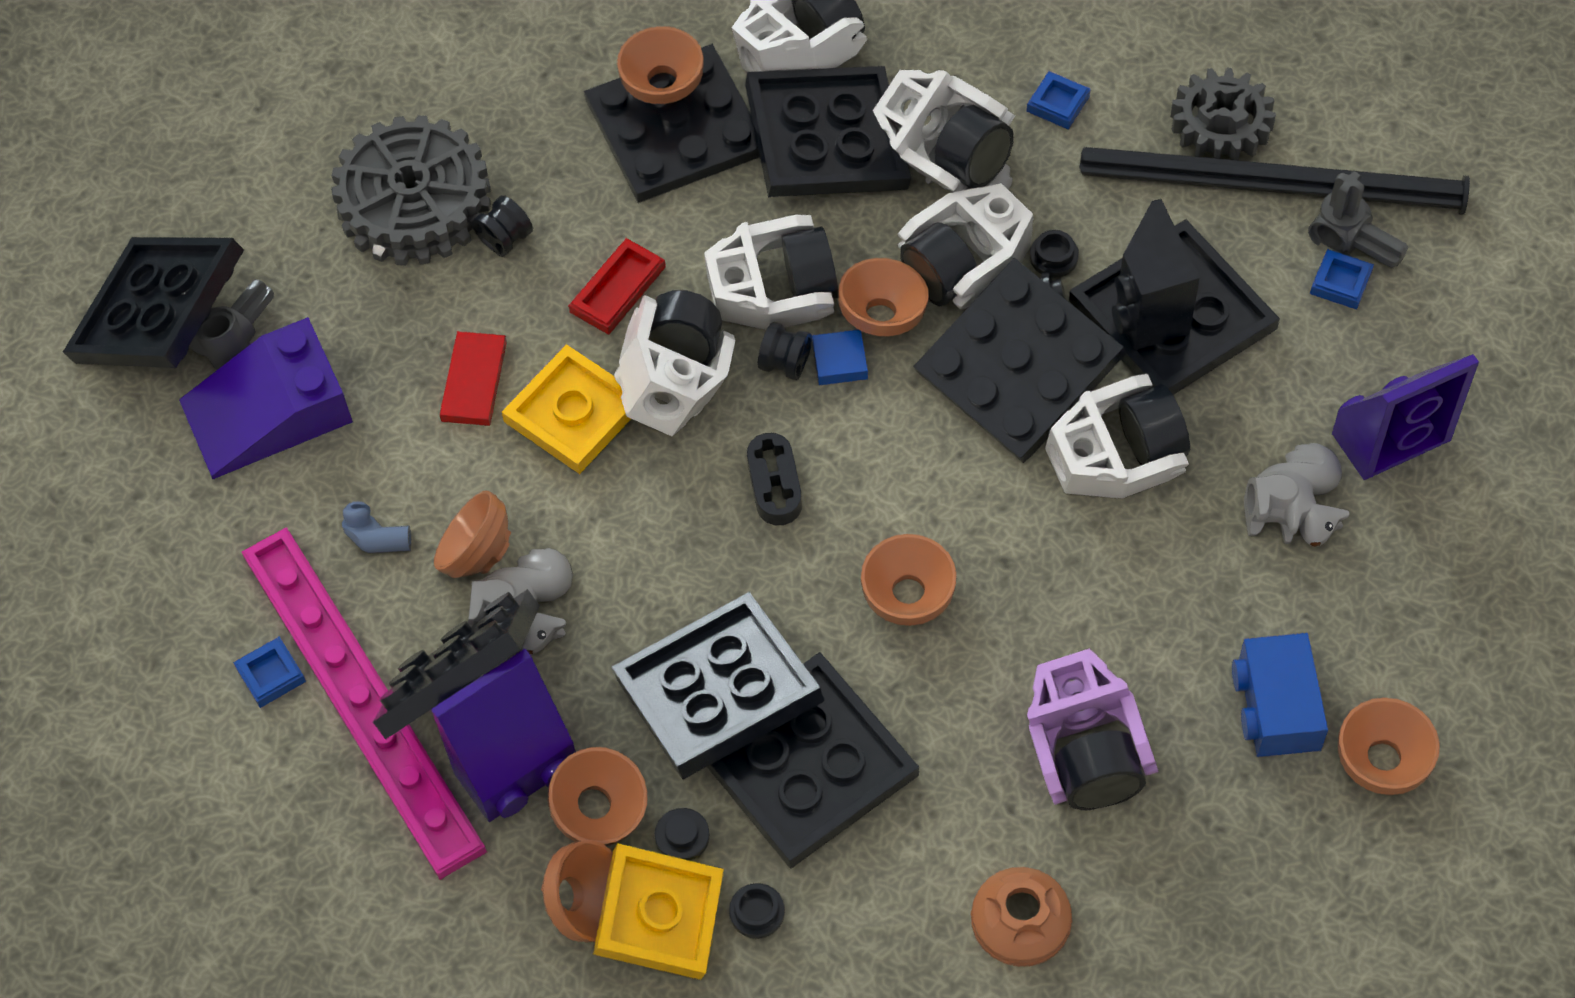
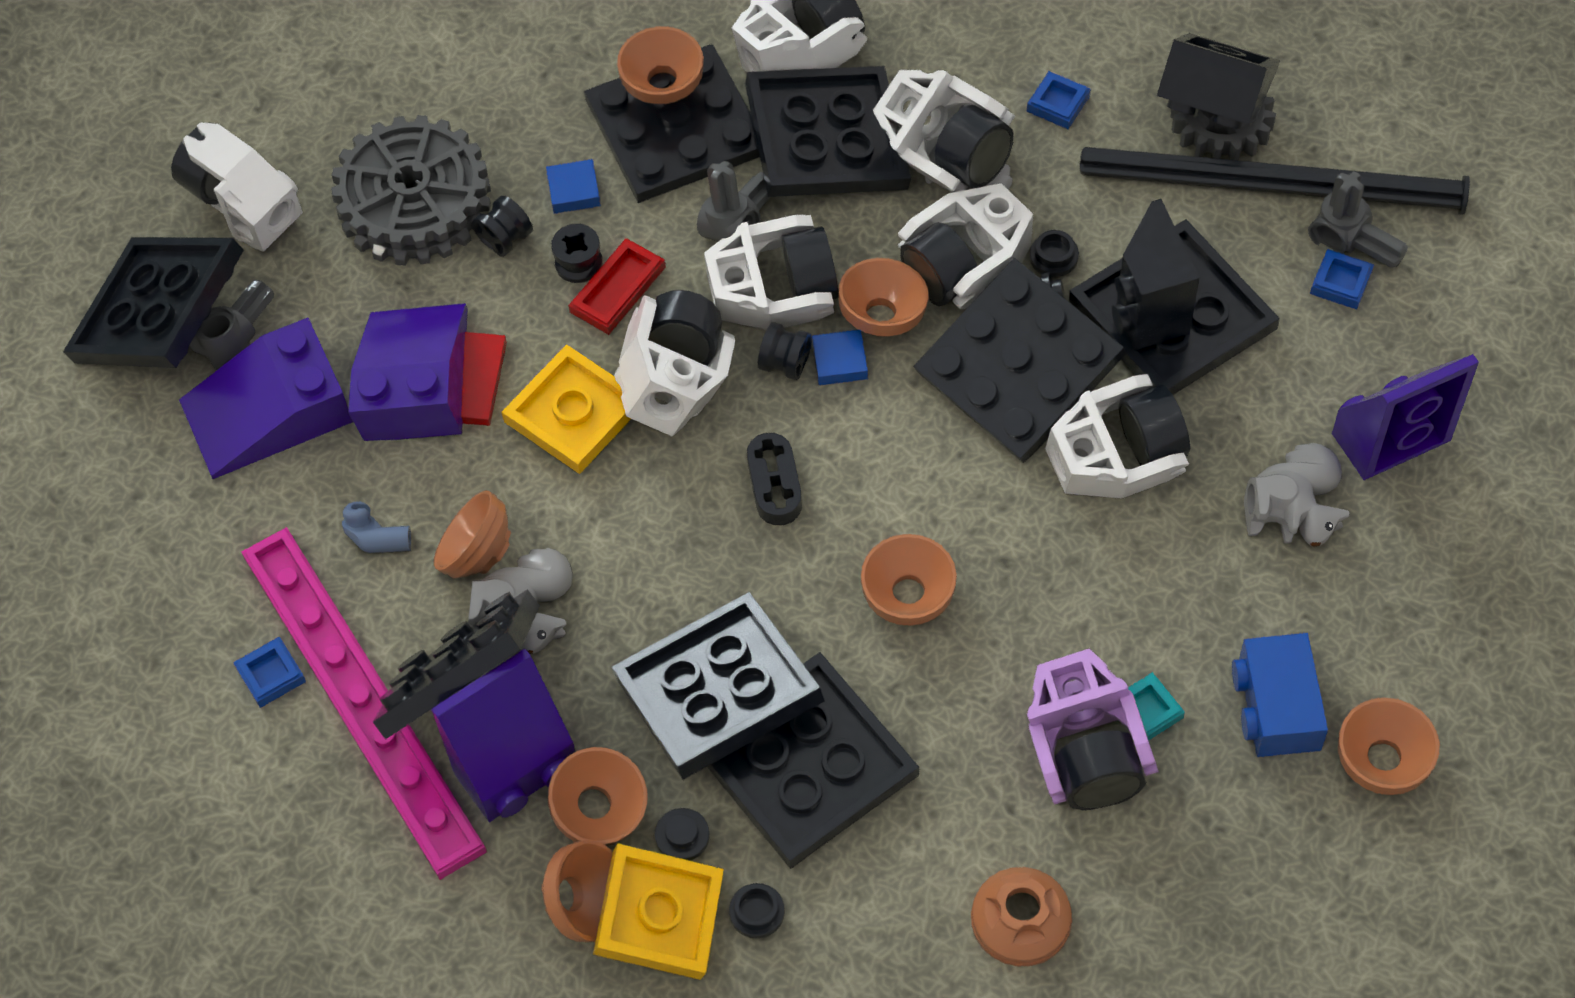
none -> white piece [171,122,303,252]
none -> dark purple slope [348,303,468,441]
none -> blue tile [546,159,601,214]
none -> black wheel [551,224,602,283]
none -> dark grey axle [697,161,771,242]
none -> teal tile [1126,672,1185,741]
none -> black slope [1157,33,1280,129]

